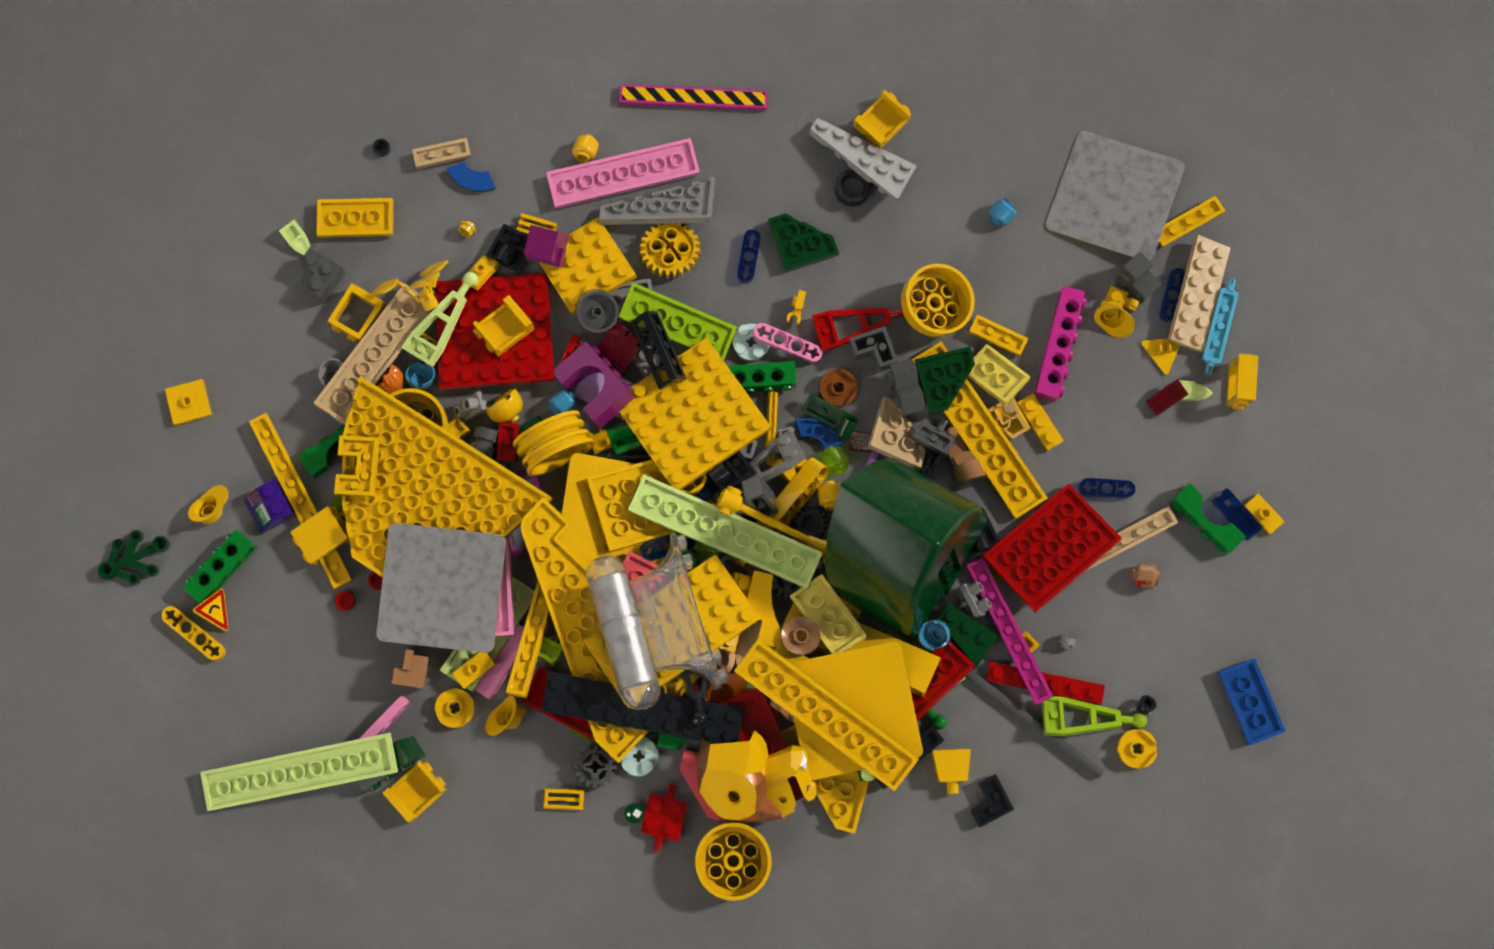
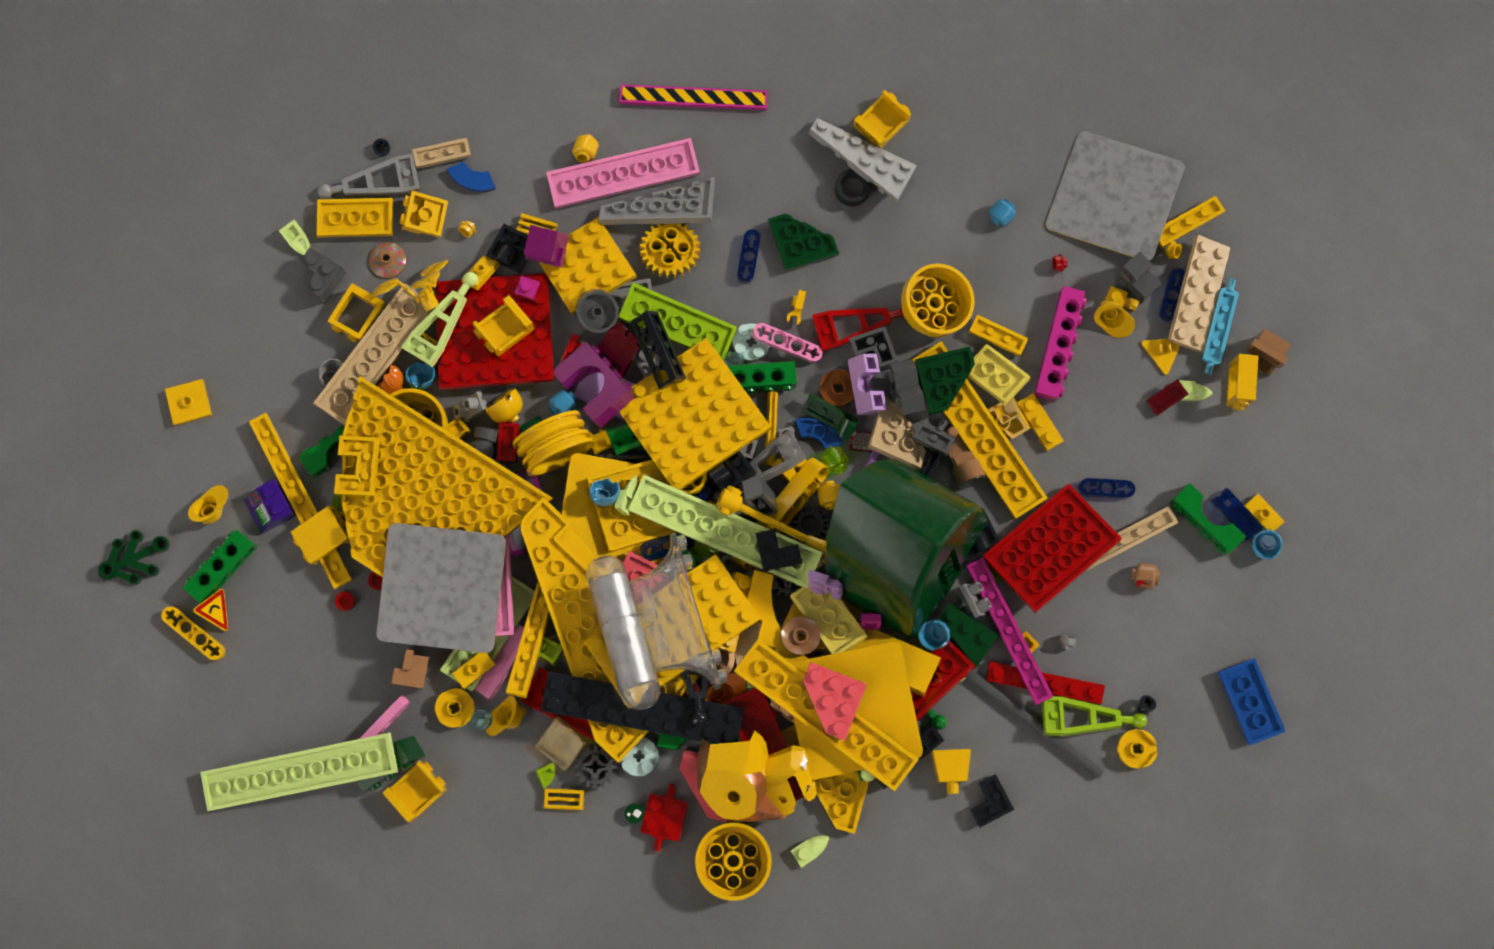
none -> light grey plate [317,153,421,199]
none -> medium nougat dish [369,242,406,279]
none -> yellow plate [399,191,448,238]
none -> clear light blue tile [472,709,492,730]
none -> dark pink plate [515,276,540,301]
none -> clear yellow tile [535,716,589,771]
none -> lime tile [536,762,556,789]
none -> dark azure hair [589,478,620,507]
none -> yellowish green plate [614,476,637,516]
none -> clear light blue tile [725,352,745,365]
none -> black plate [755,529,802,572]
none -> yellowish green plate [790,836,829,868]
none -> coral plate [803,662,867,741]
none -> lavender plate [807,570,843,600]
none -> lavender arch [848,354,887,415]
none -> dark pink plate [860,612,881,630]
none -> red plate [1052,254,1067,272]
none -> yellow plate [1165,241,1182,260]
none -> medium nougat plate [1246,329,1291,376]
none -> dark azure hair [1252,529,1283,559]

